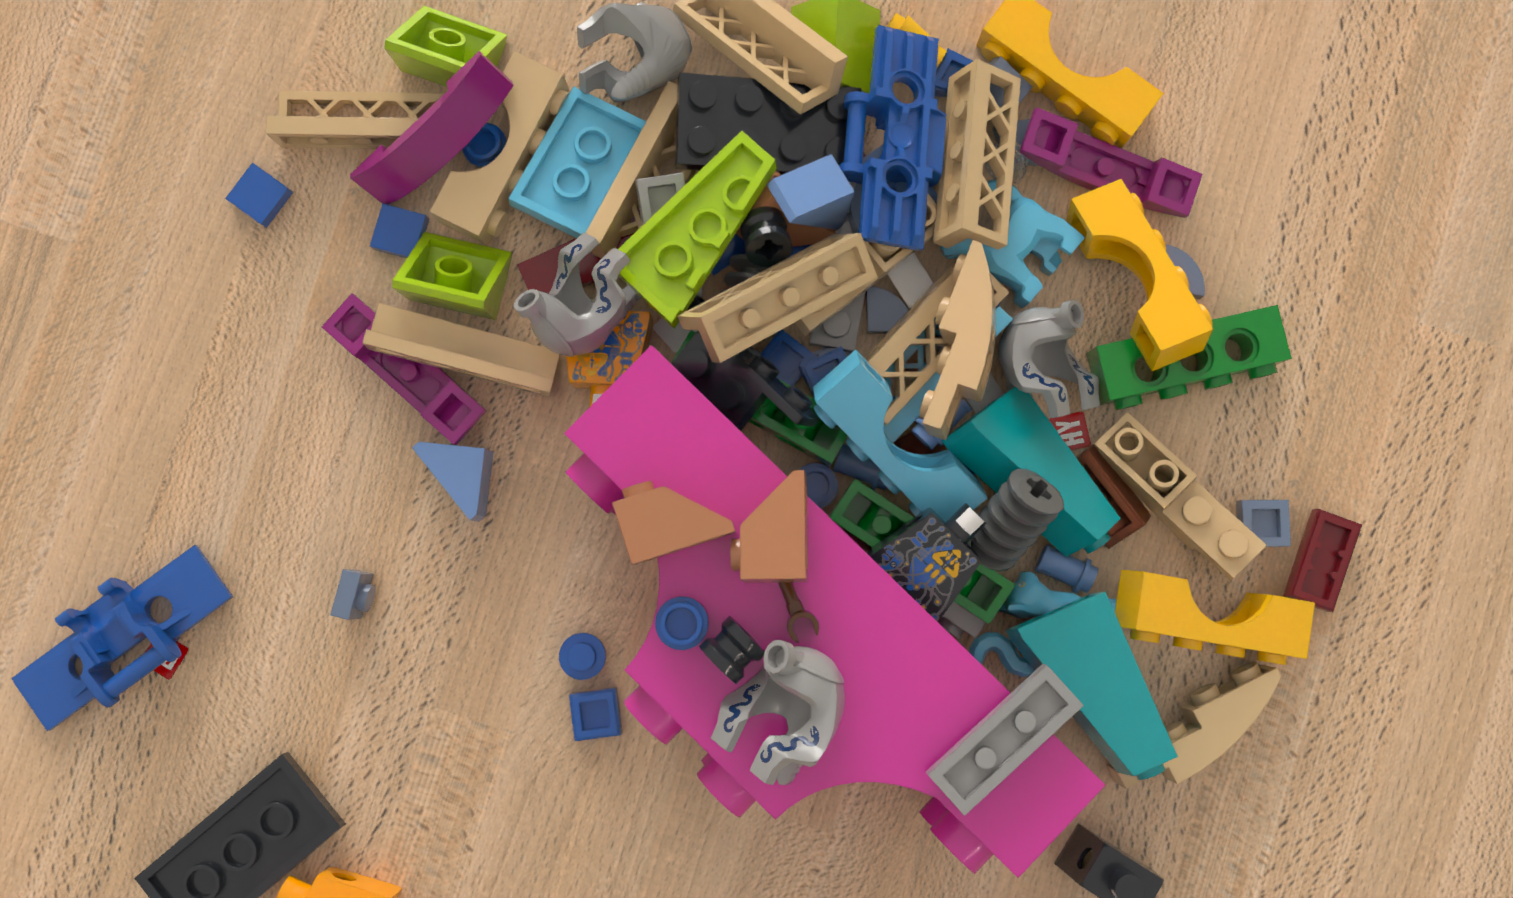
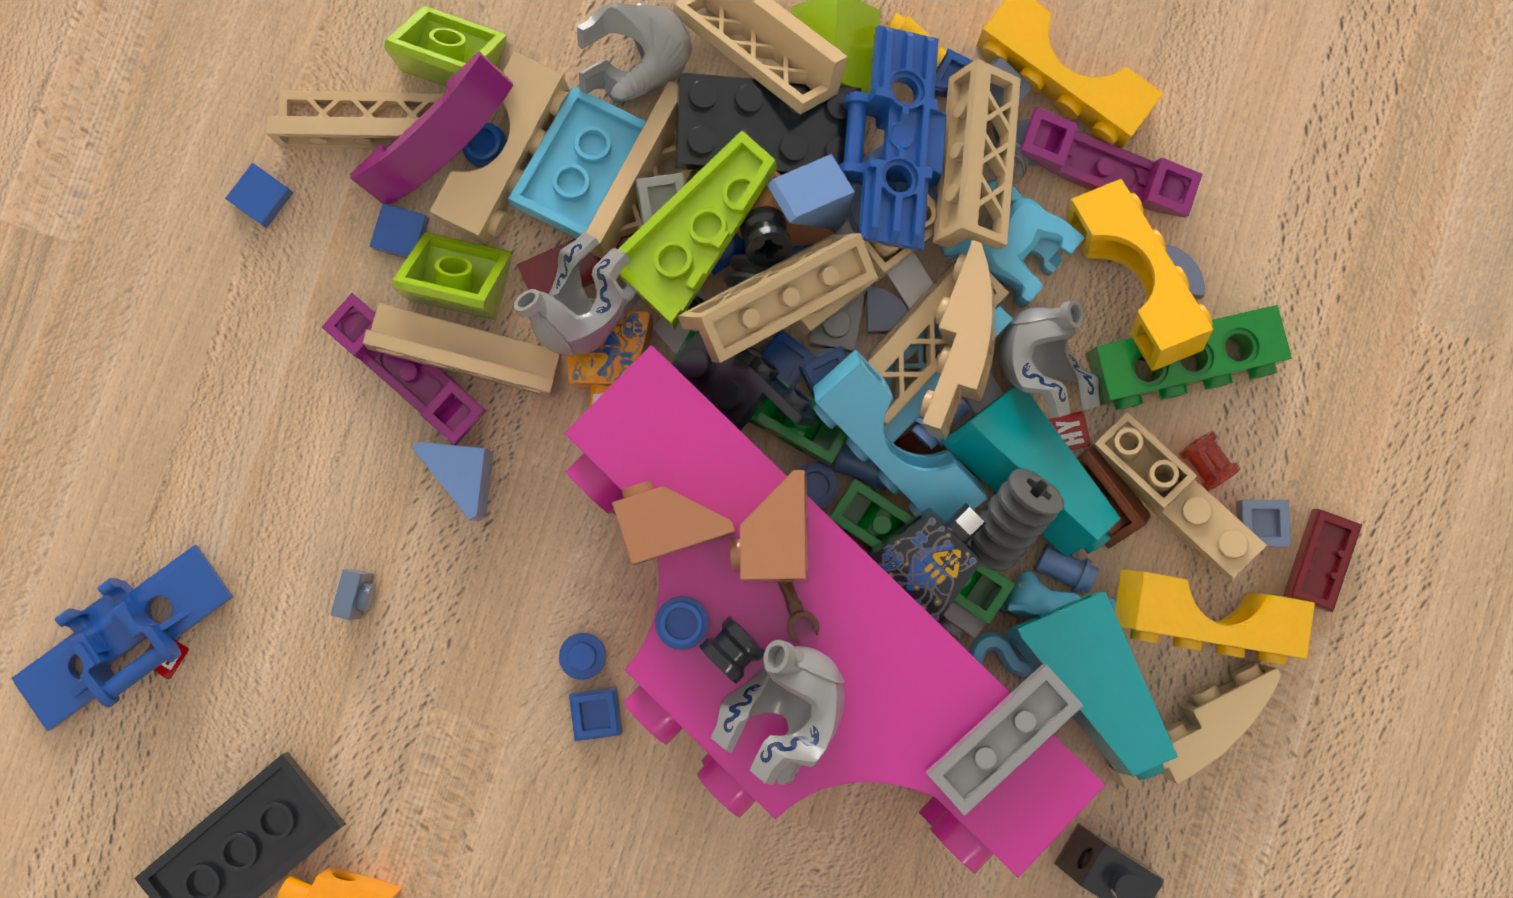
none -> clear red bush [1178,430,1241,491]

